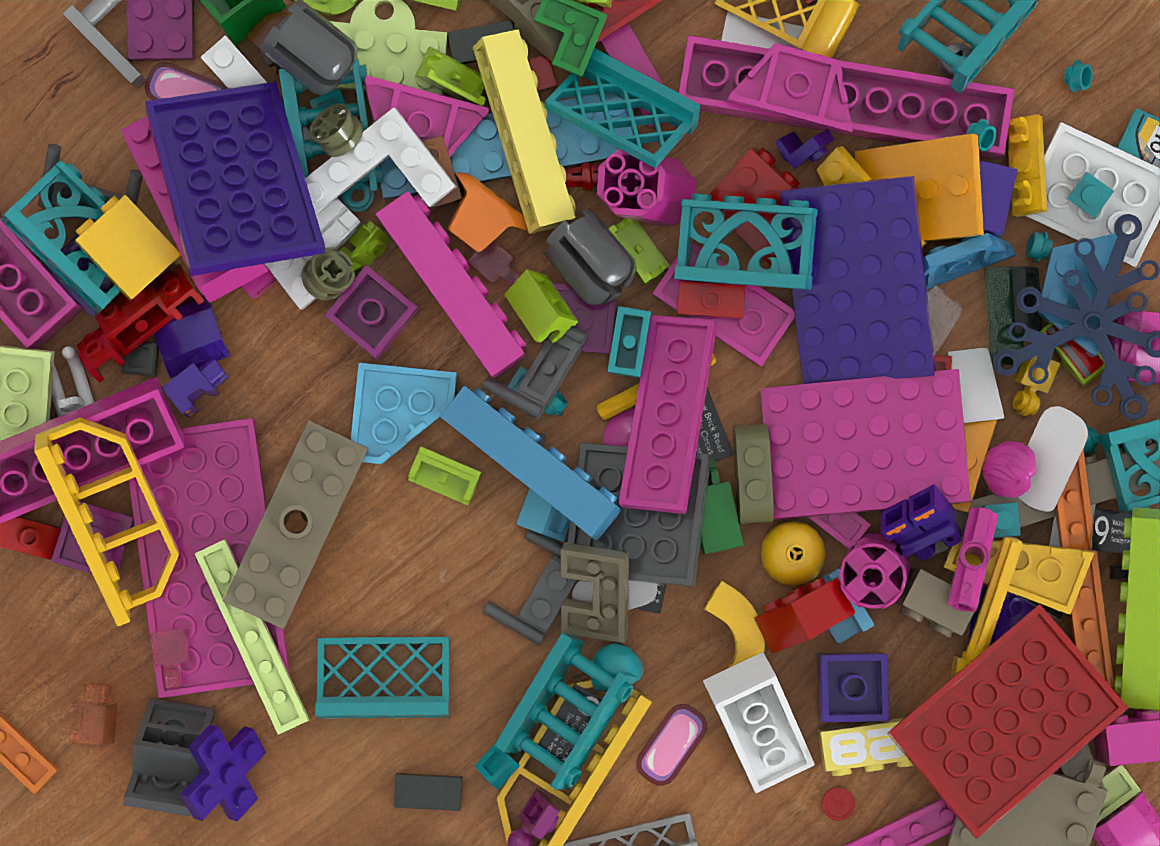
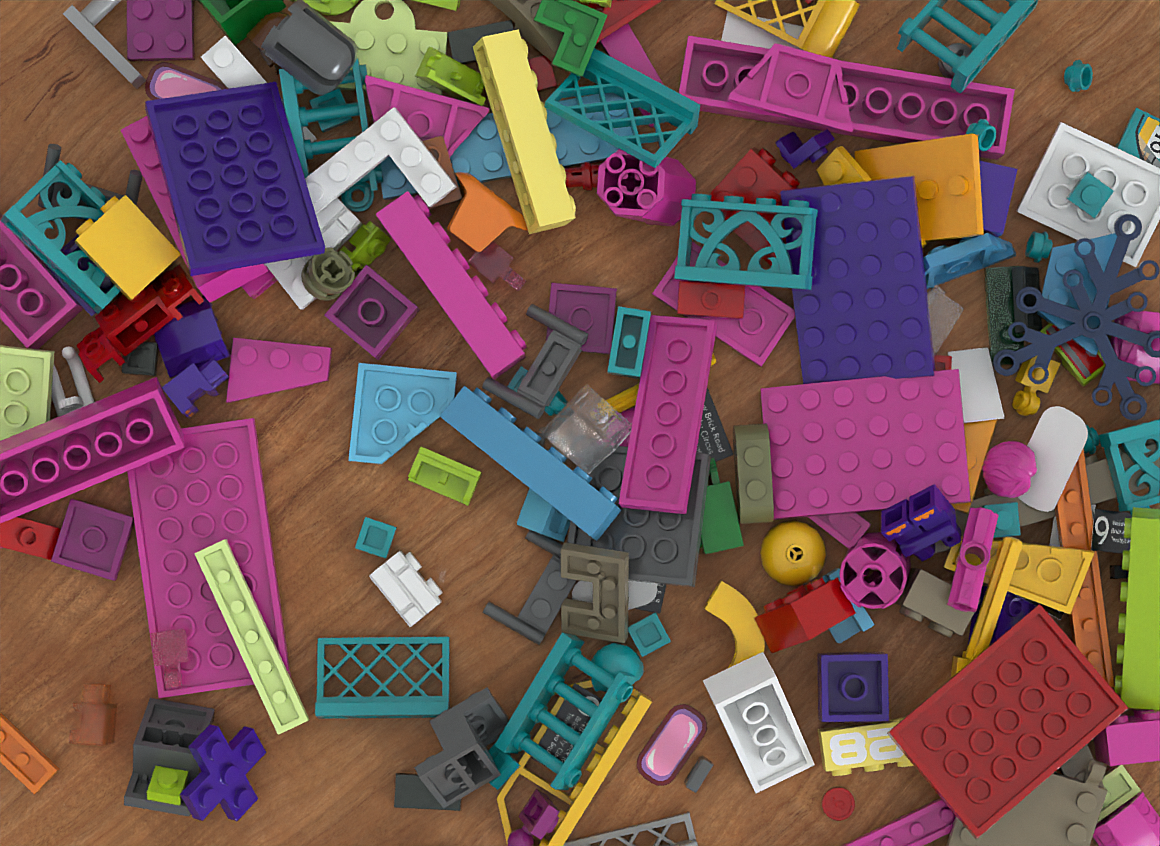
yellow plate [34,417,179,626] -> none
dark tan plate [223,420,369,629] -> none
olive wheel [310,104,363,157] -> none
lime hinge [504,269,579,343] -> none
dark grey cylinder [543,209,637,305] -> none
lime hinge [608,218,670,286] -> none
yellow plate [1008,114,1047,217] -> none
none -> lime plate [147,765,188,805]
none -> dark pink wing [226,338,332,403]
none -> teal plate [355,517,397,558]
none -> white brick [369,551,443,627]
none -> dark grey bracket [414,687,510,809]
none -> clear slope [539,384,632,474]
none -> teal plate [628,612,671,657]
none -> dark grey tile [684,756,713,793]

